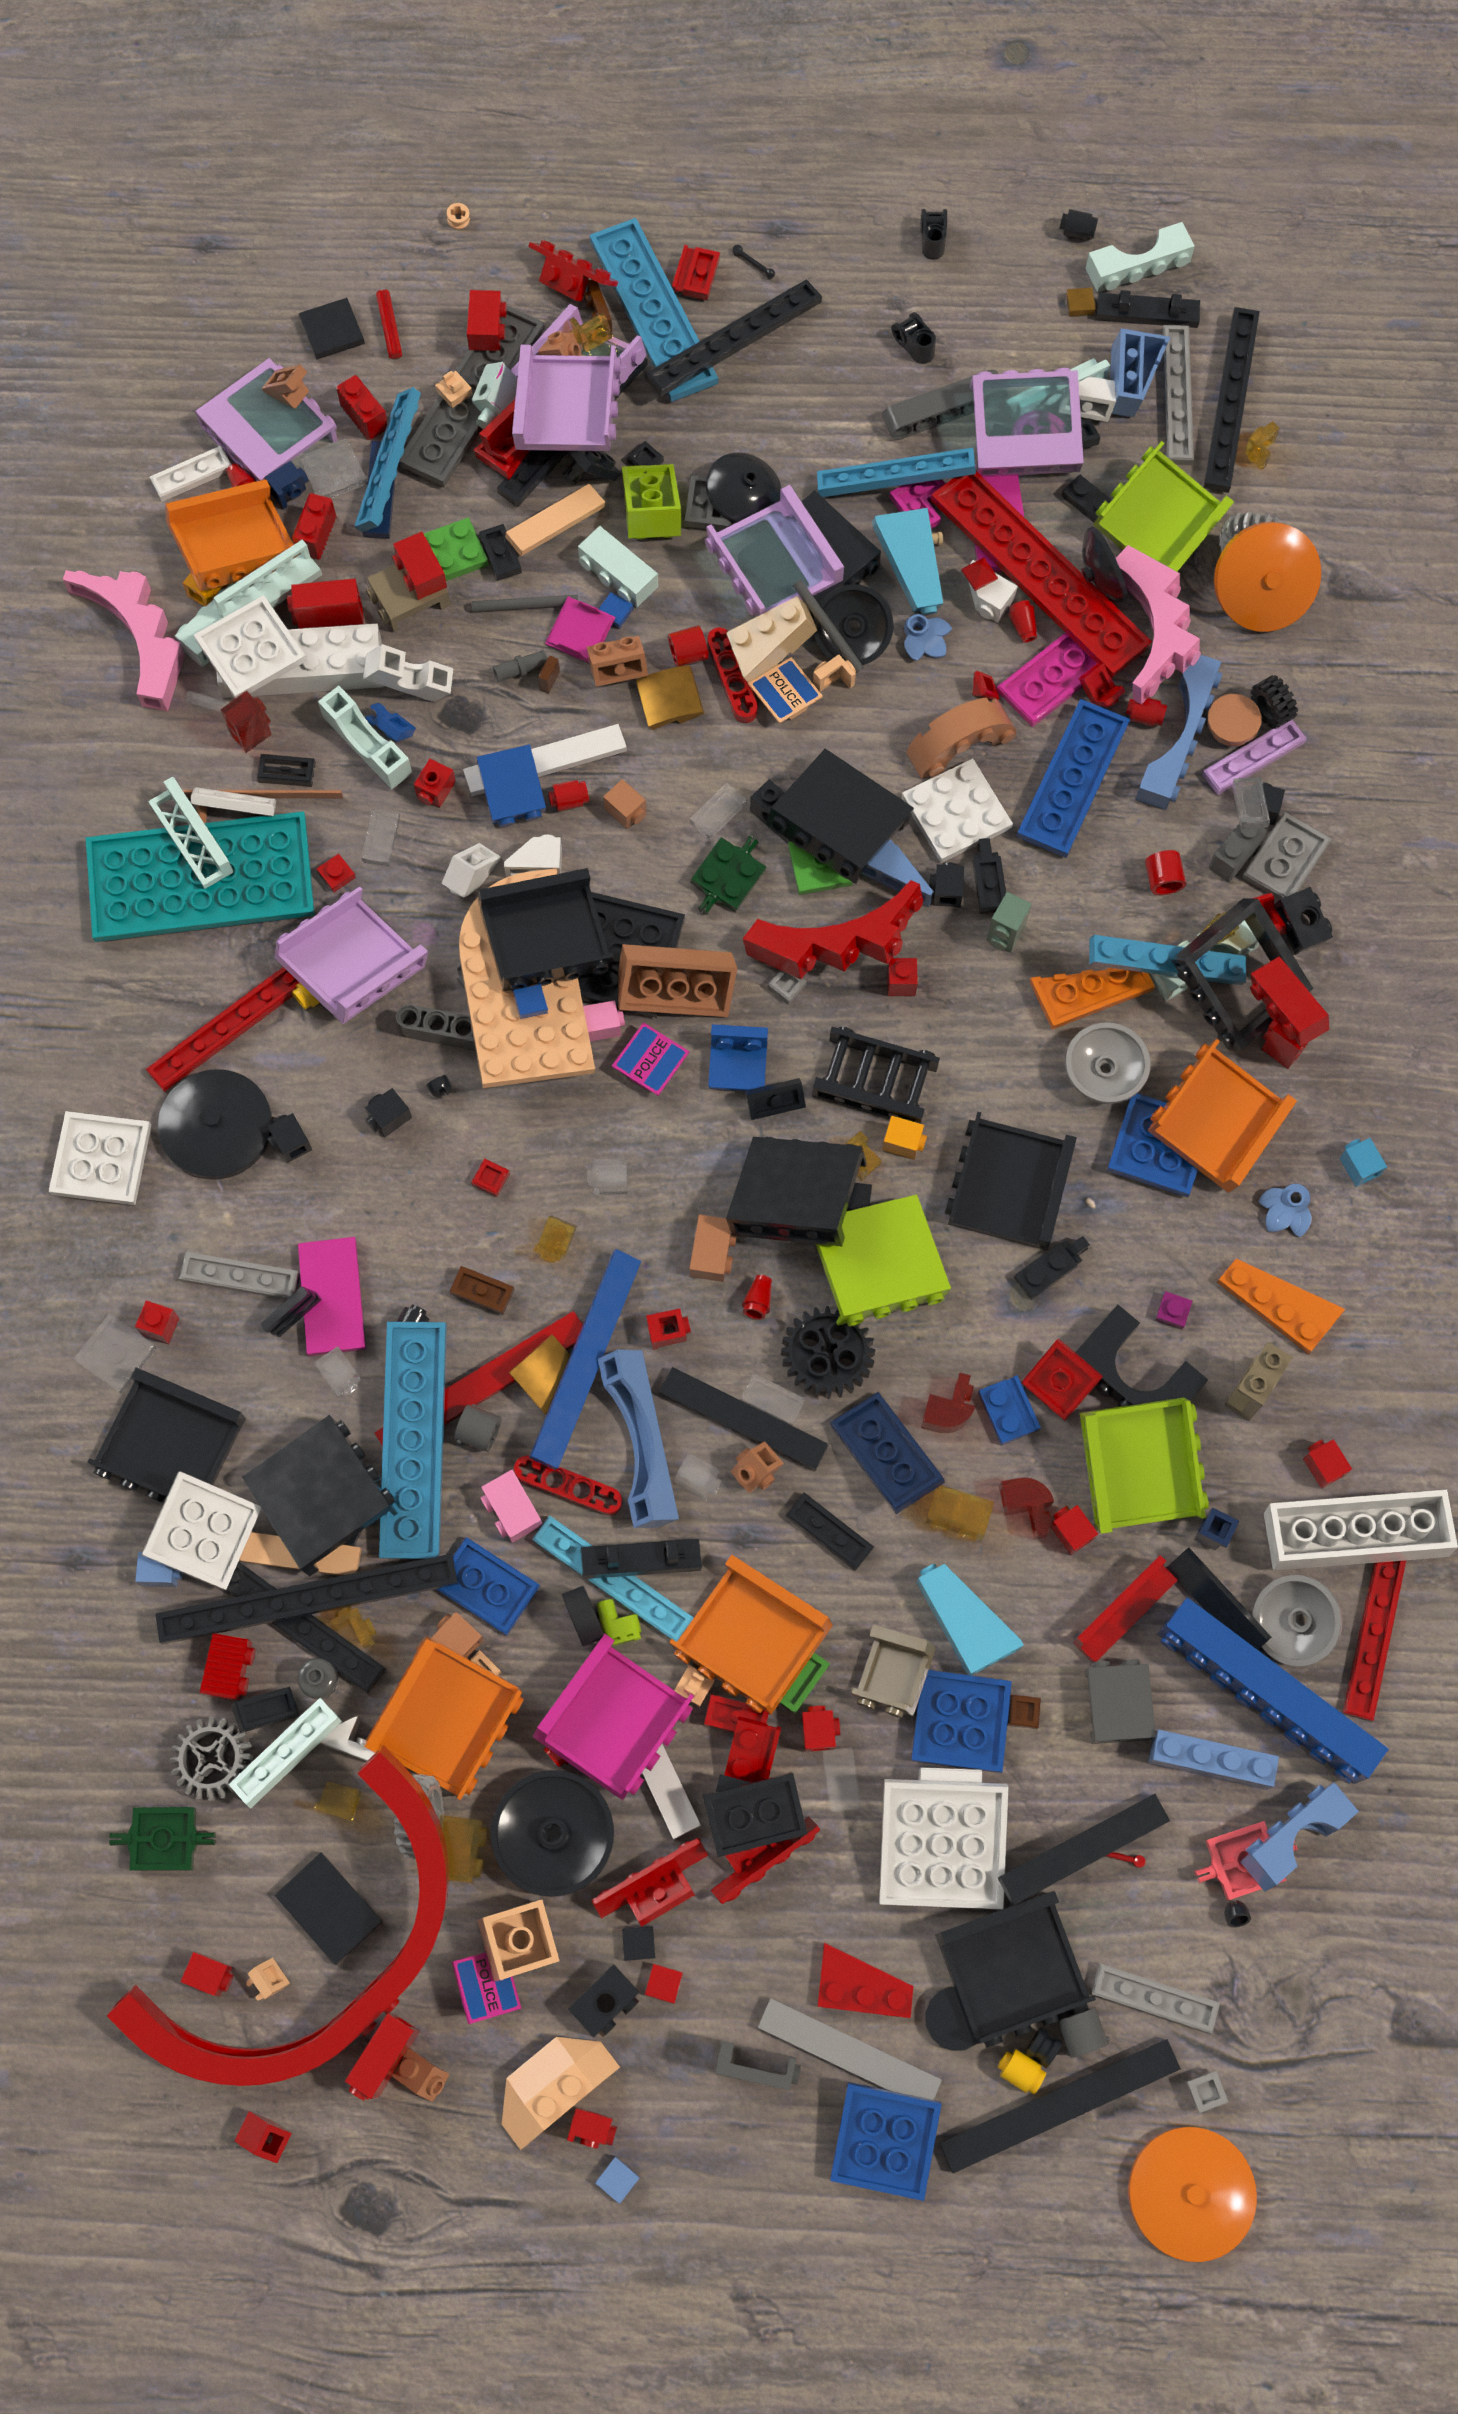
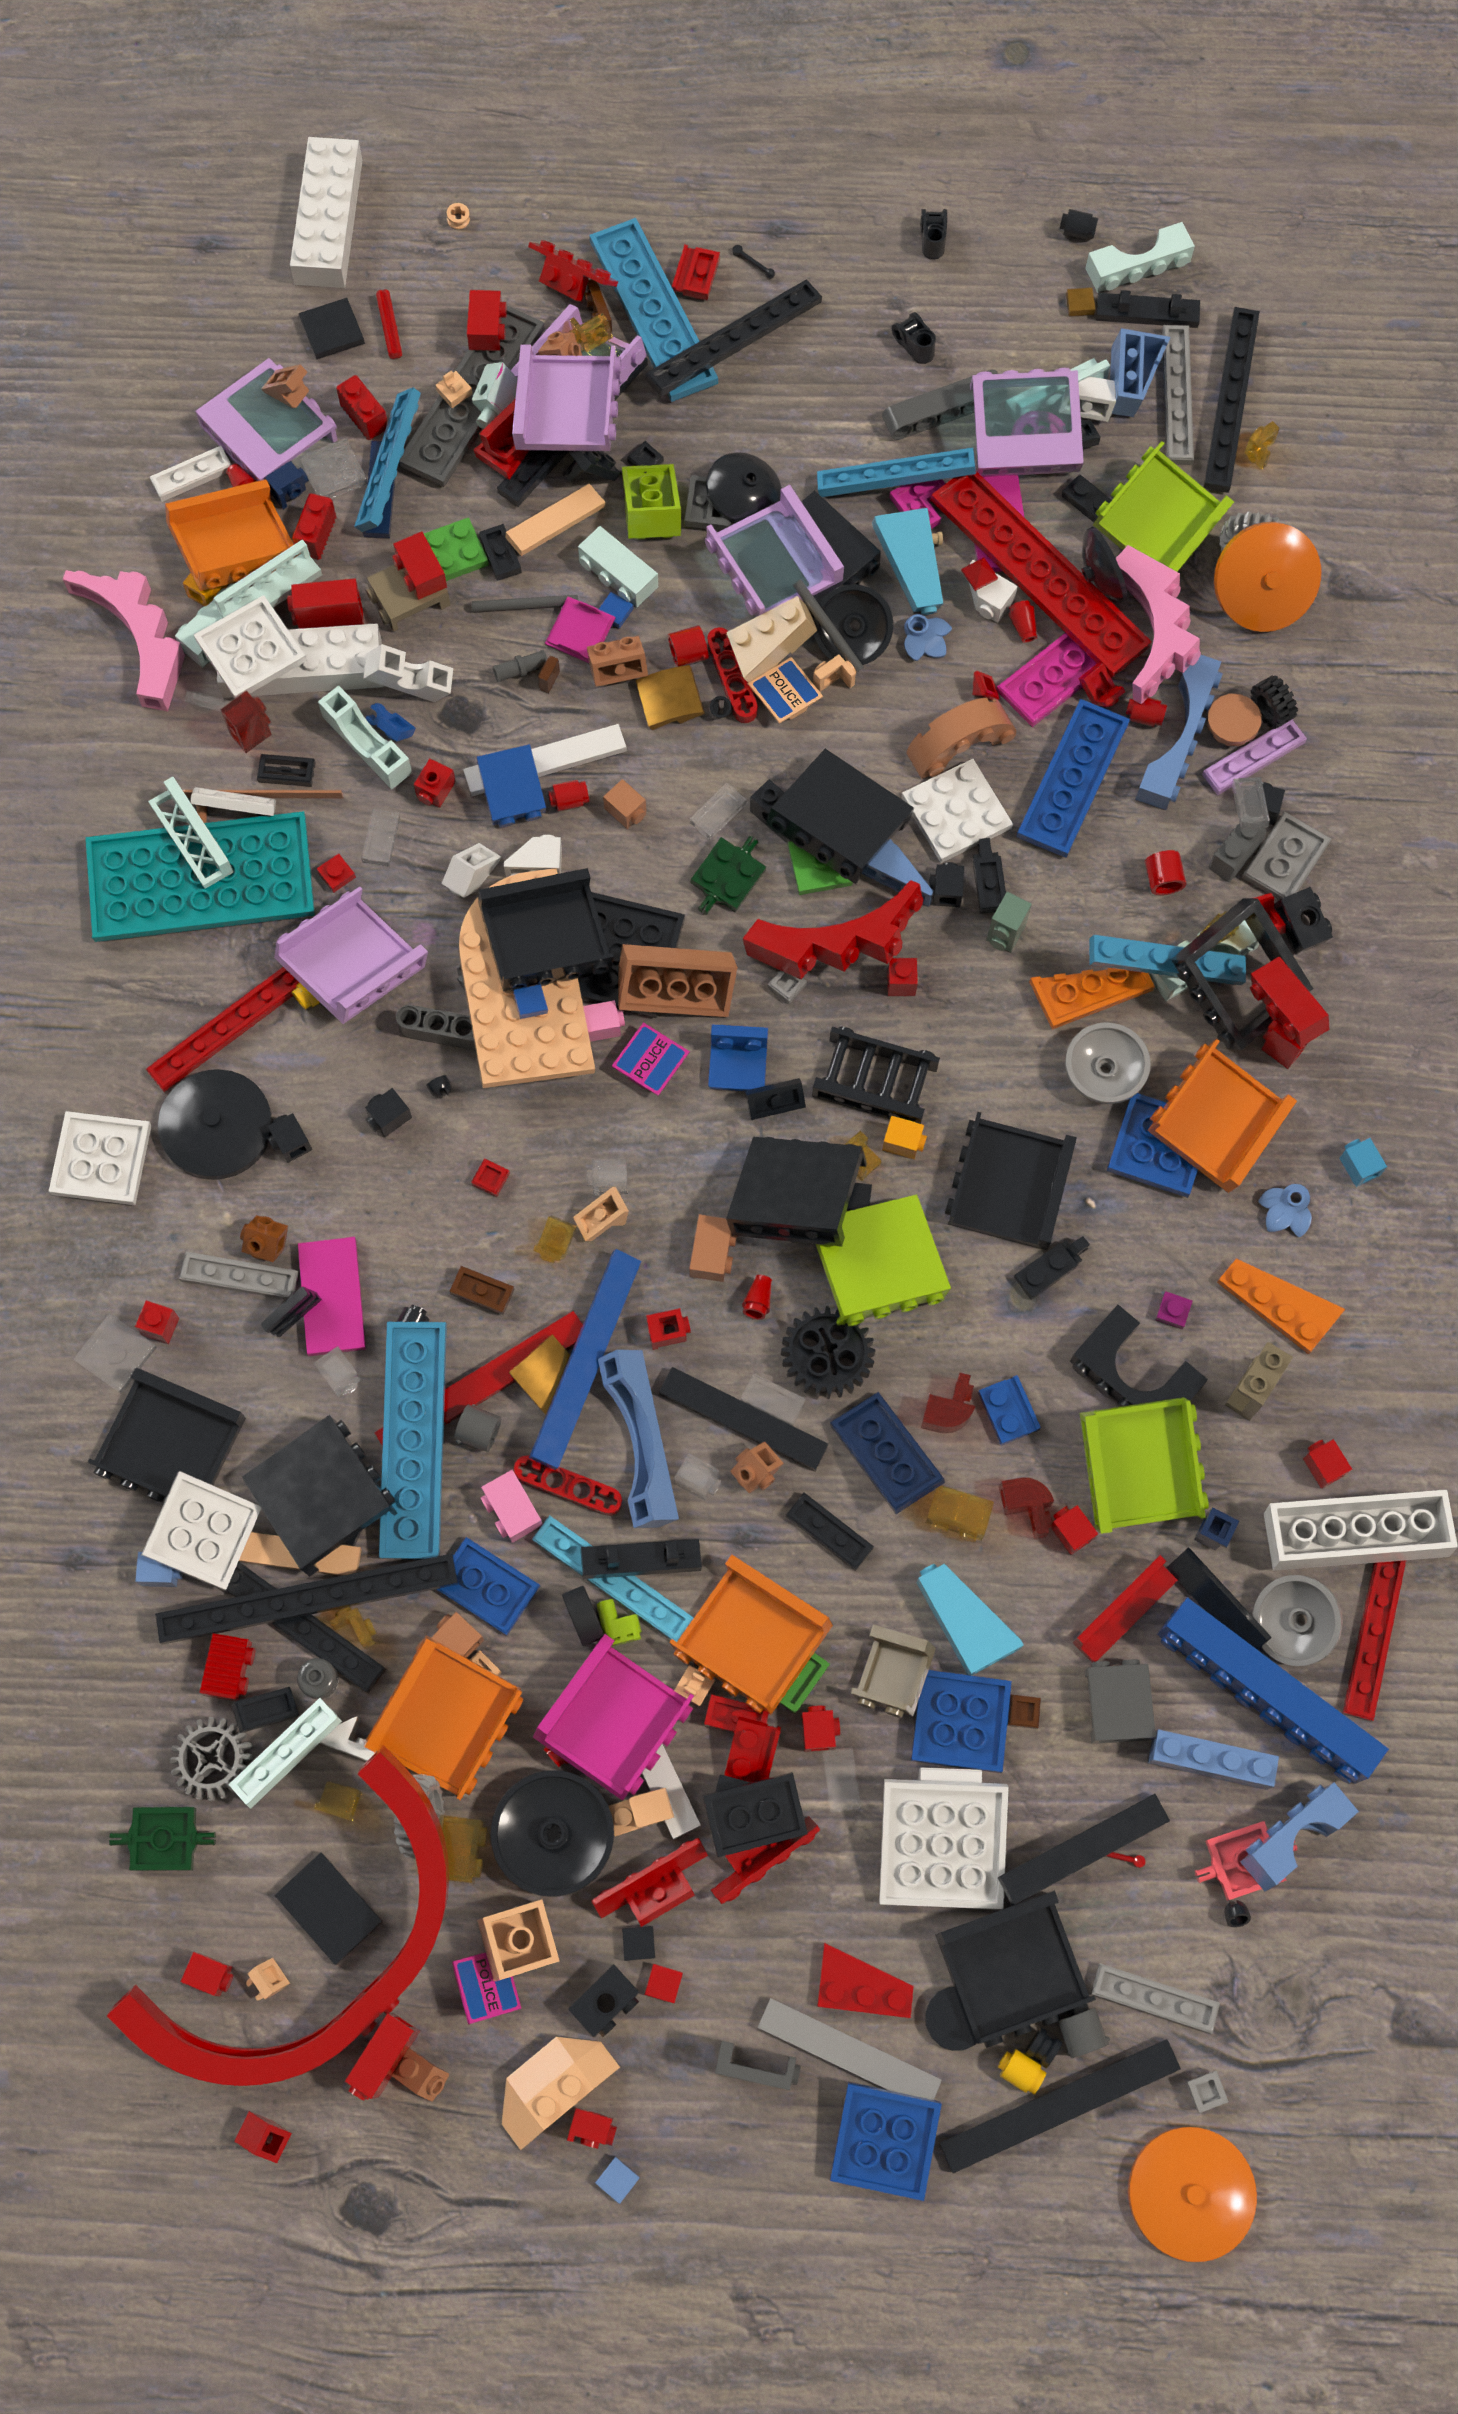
red tile [1021,1338,1103,1421] -> none
none -> dark orange brick [240,1215,288,1263]
none -> white brick [290,137,362,288]
none -> light nougat slope [573,1187,629,1241]
none -> light nougat slope [608,1788,675,1836]
none -> black hinge [710,696,732,718]

